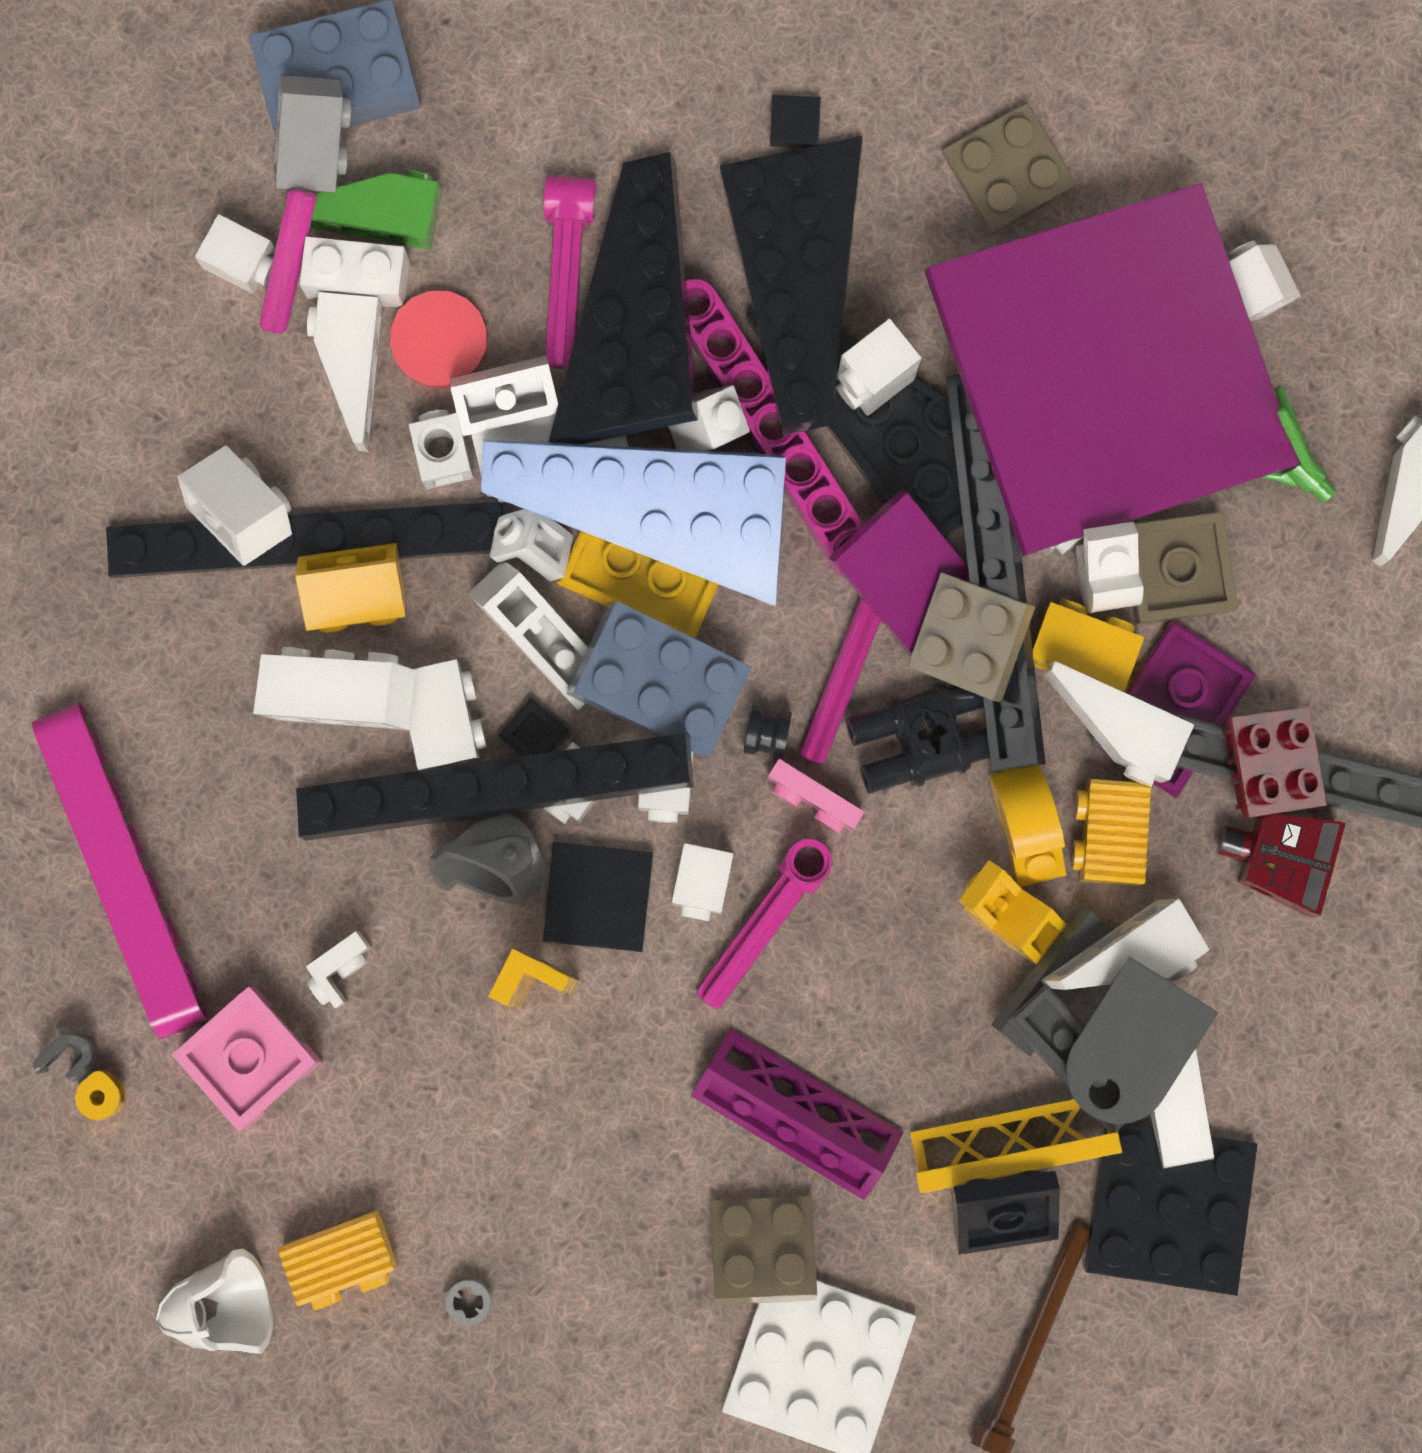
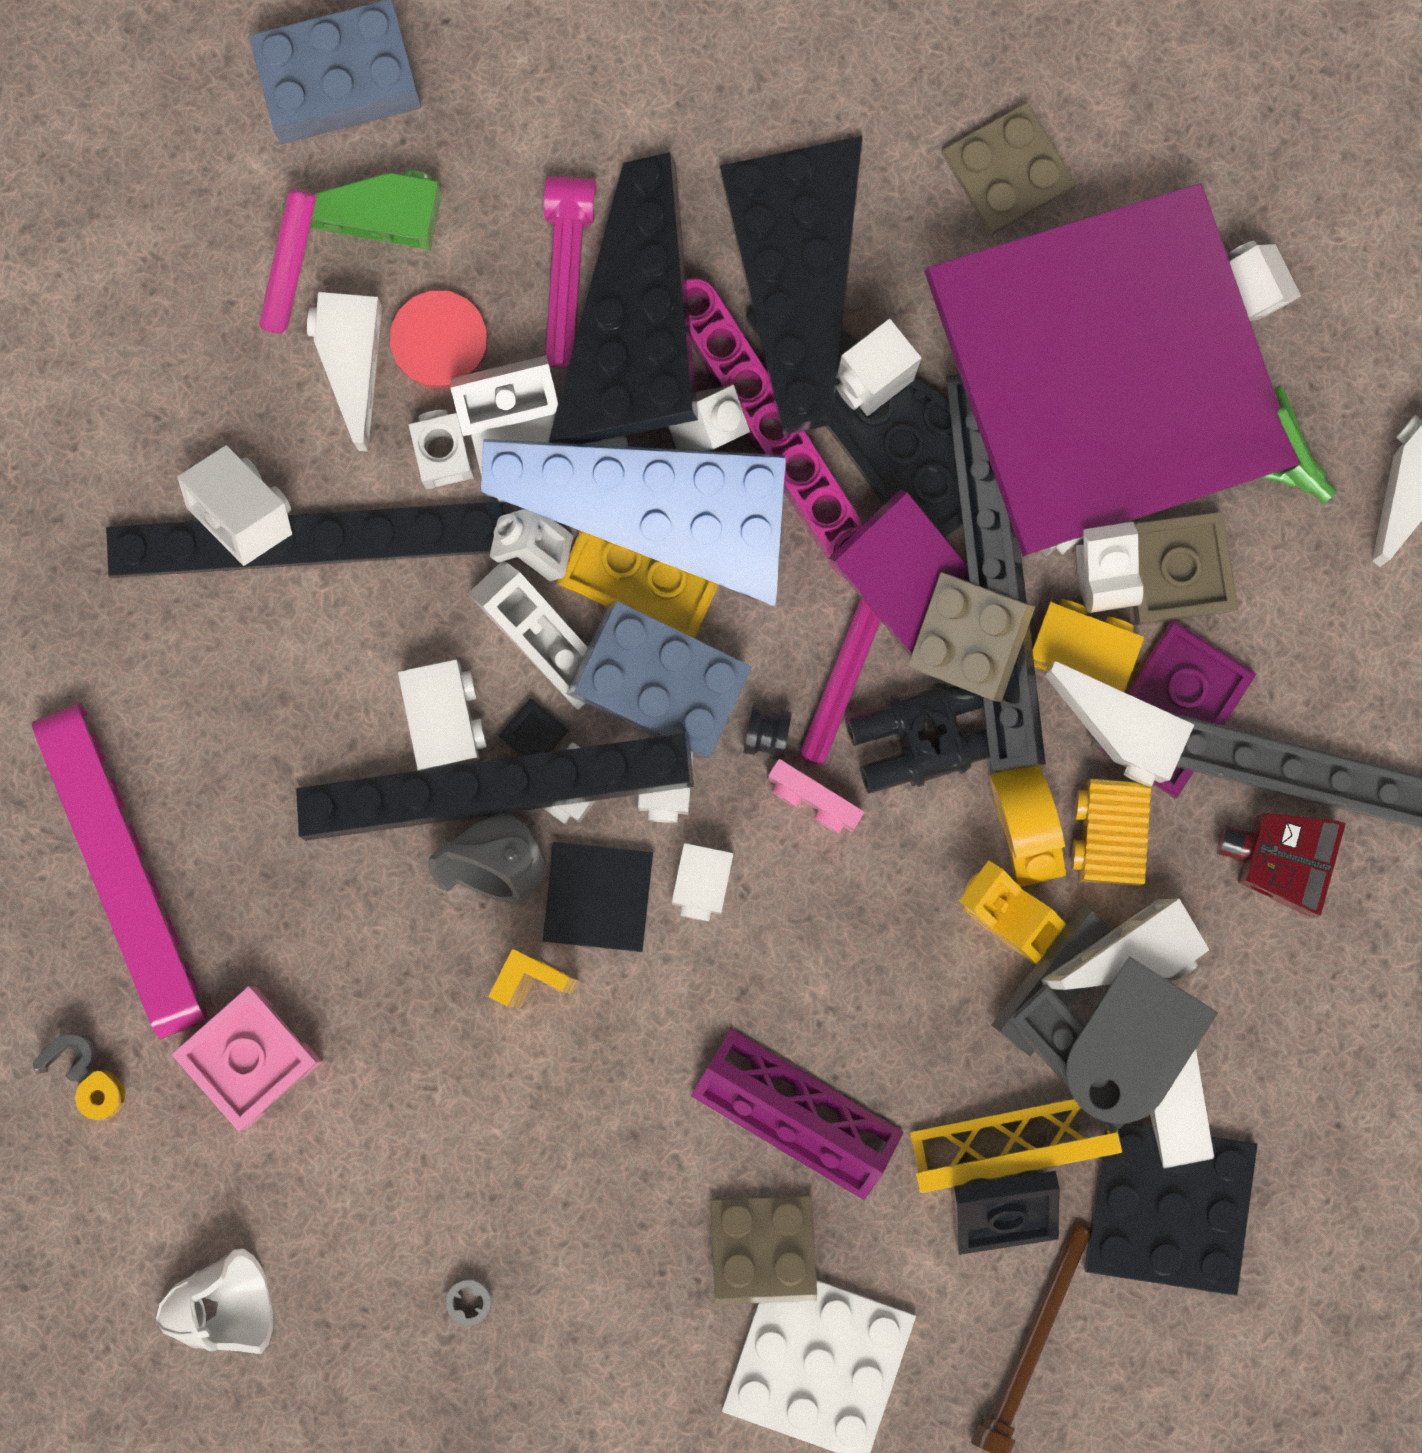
white brick [195,214,275,294] -> none
white brick [253,647,417,730] -> none
light grey brick [273,75,351,192] -> none
yellow brick [277,1210,399,1311] -> none
yellow brick [295,543,406,633] -> none
white brick [300,237,410,308] -> none
white bracket [306,931,371,1008] -> none
dark pink axle [696,839,832,1009] -> none
black tile [770,95,821,148] -> none
hinge [1222,707,1327,819] -> none

